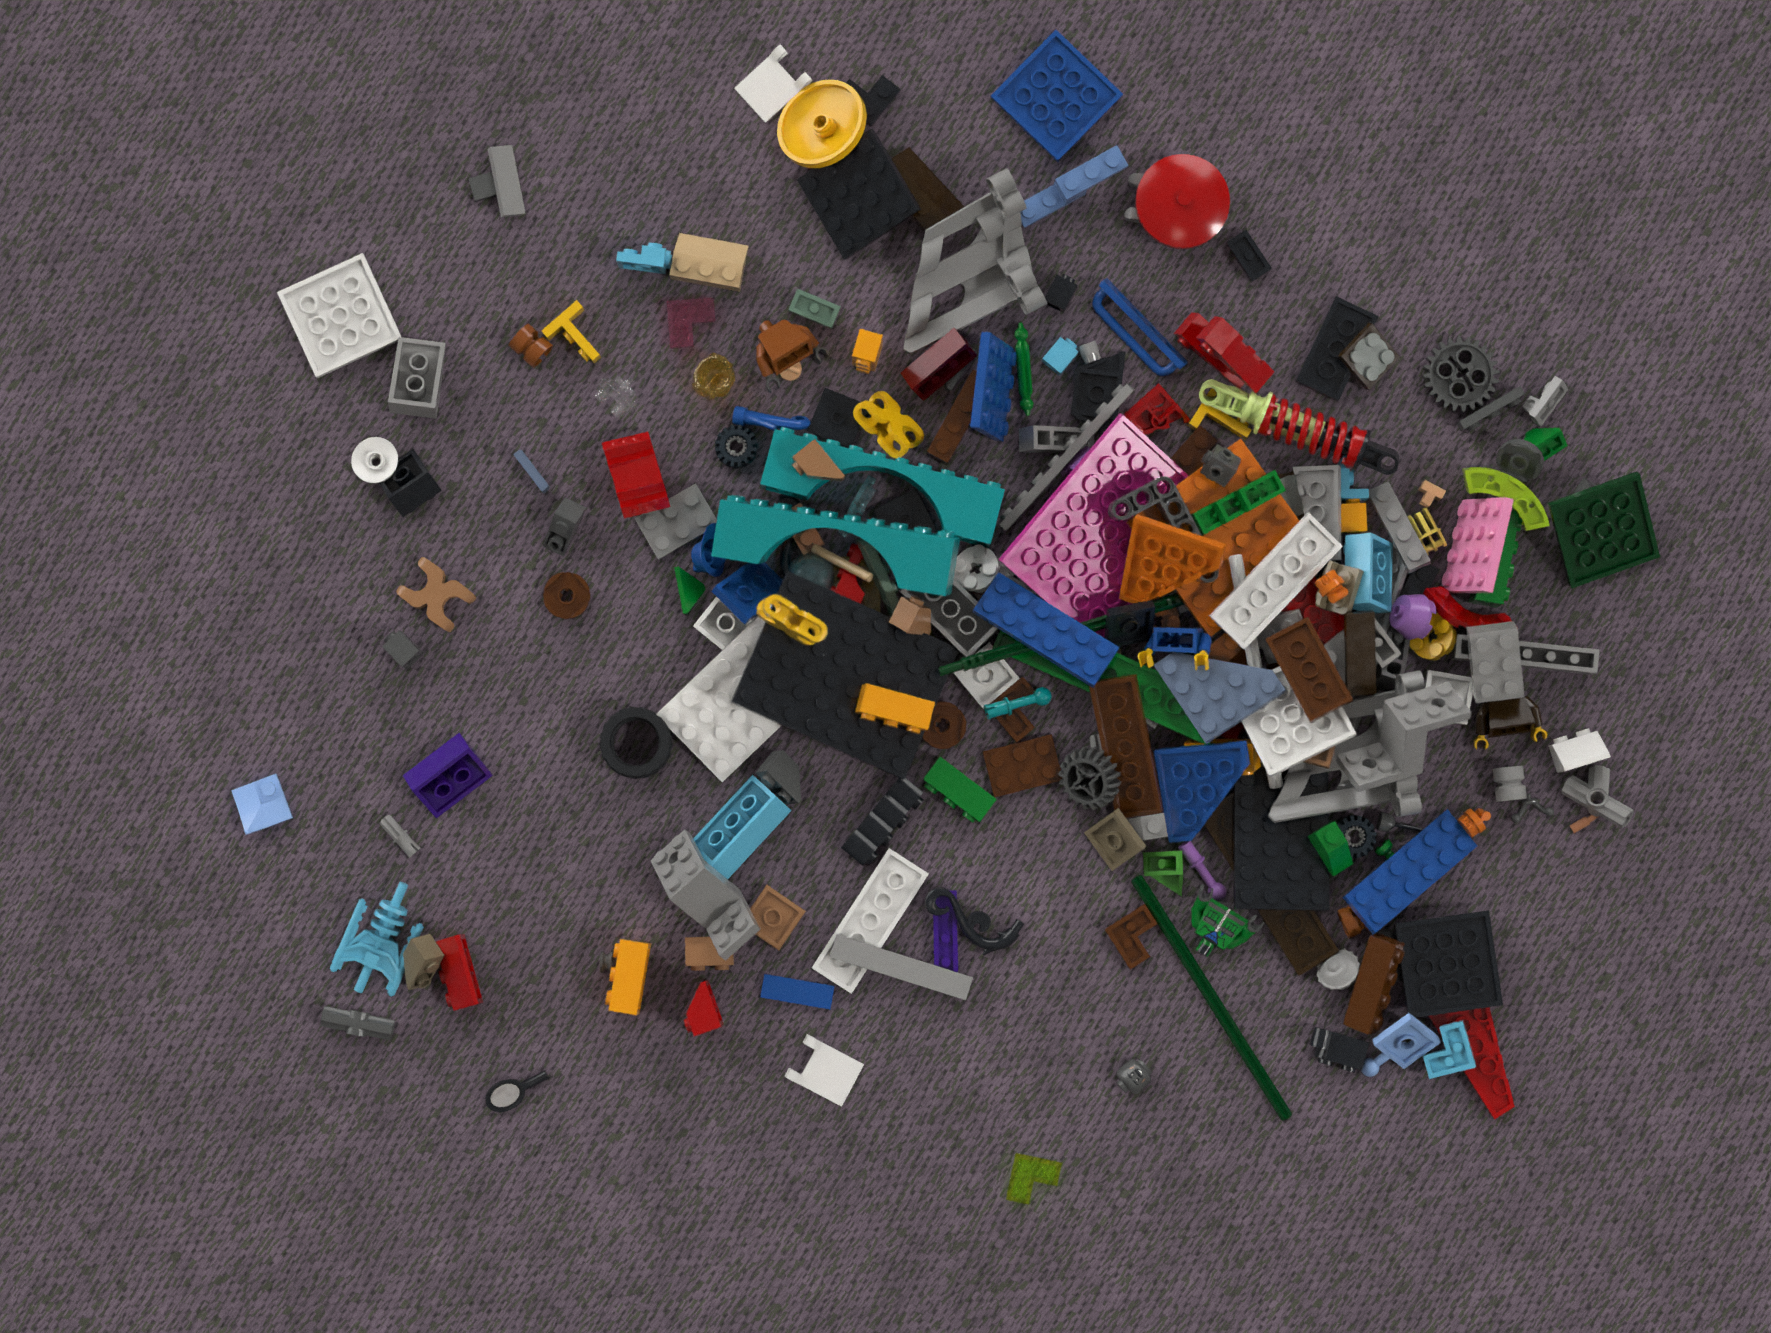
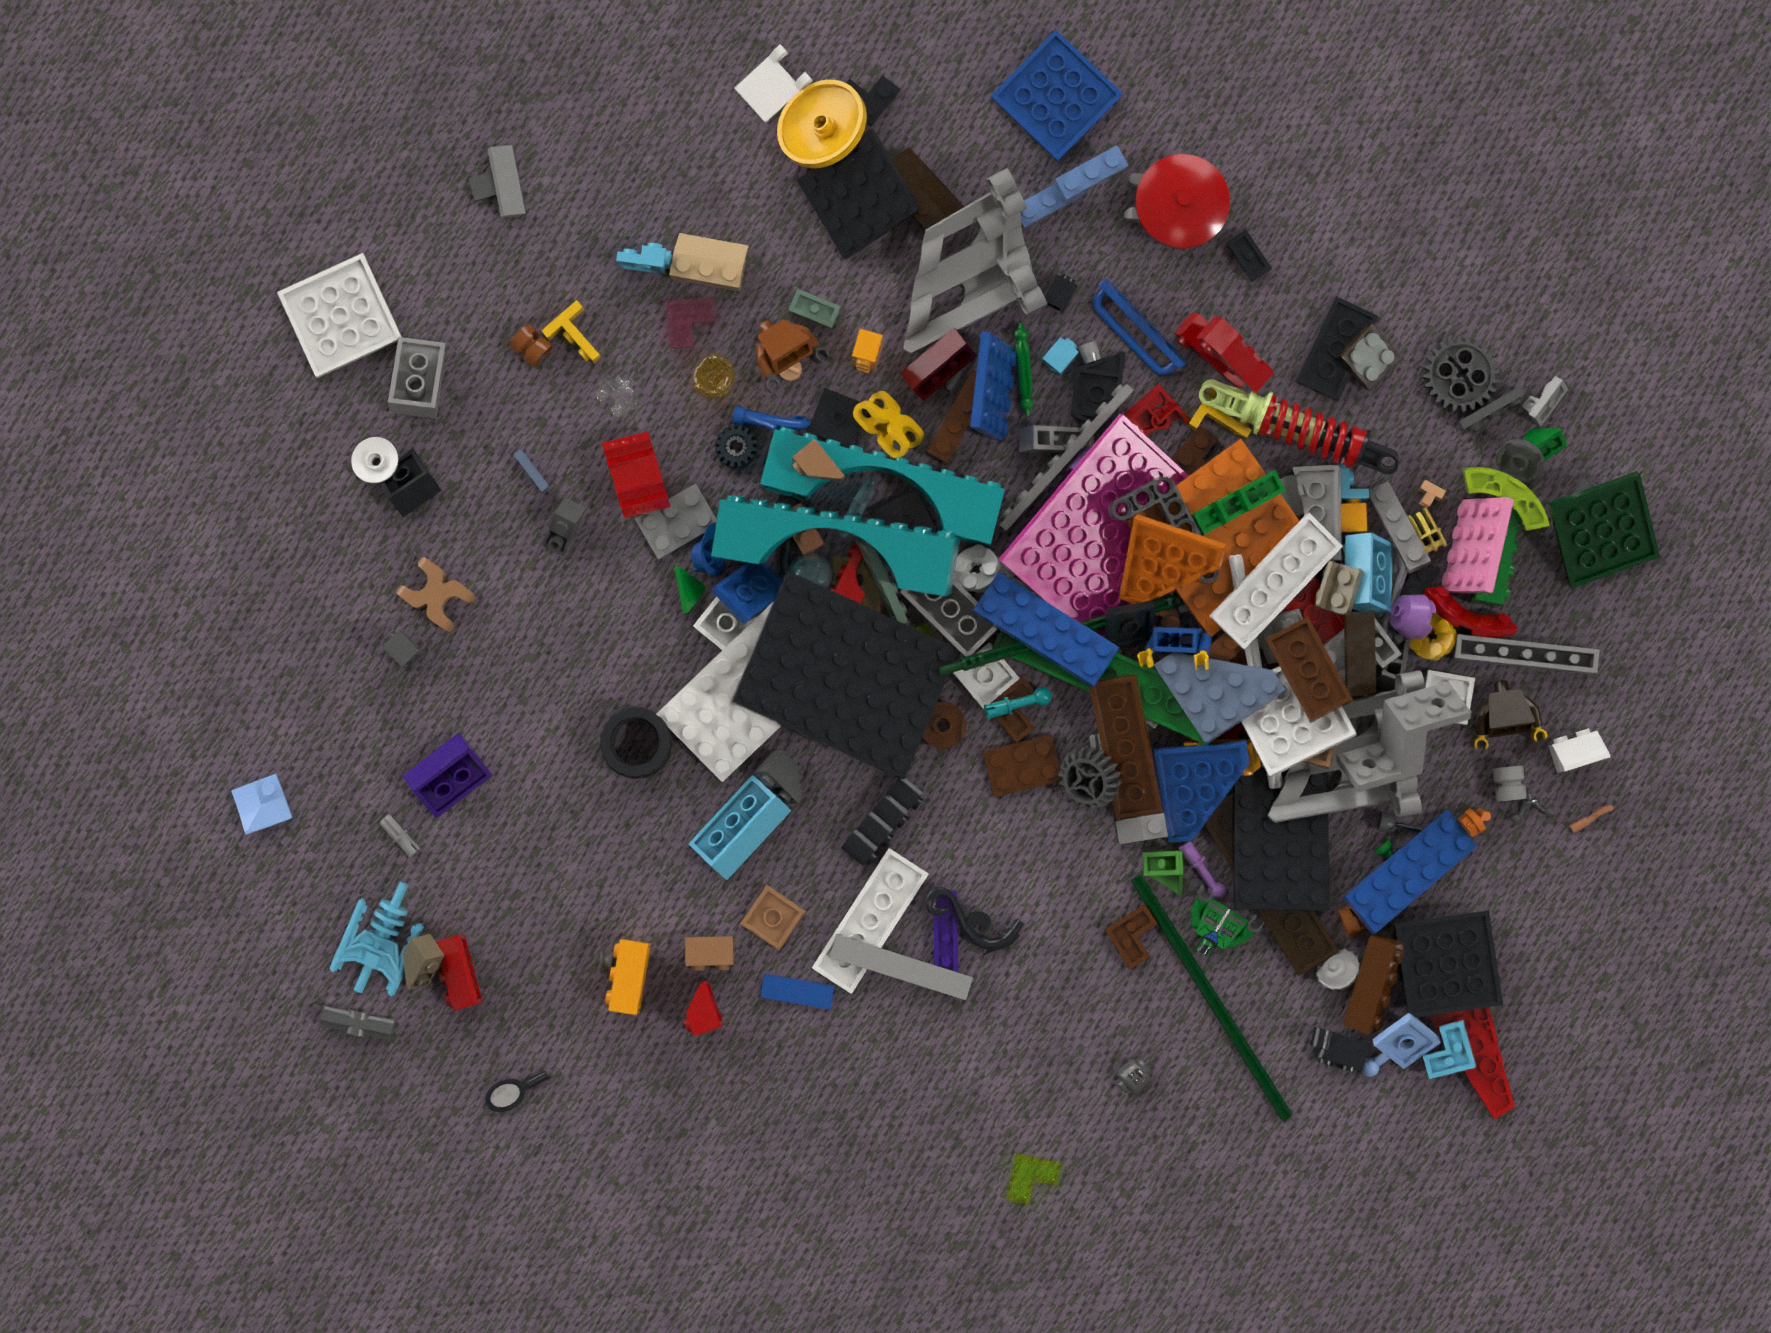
reddish brown plate [543,572,591,620] -> none
light grey bracket [650,829,760,961] -> none
yellow piece [756,595,827,646] -> none
white flag [785,1034,864,1107] -> none
tan bar [811,544,873,582] -> none
light orange brick [855,683,935,734] -> none
medium nougat slope [889,595,931,635] -> none
green brick [923,757,997,823] -> none
dark tan plate [1084,808,1147,871] -> none
dark grey brick [1200,444,1241,487] -> none
green slope [1308,821,1353,877] -> none
orange piece [1315,569,1348,603] -> none
black bush [1337,815,1377,858] -> none
light grey brick [1466,621,1524,703] -> none
light grey piece [1561,765,1634,829] -> none

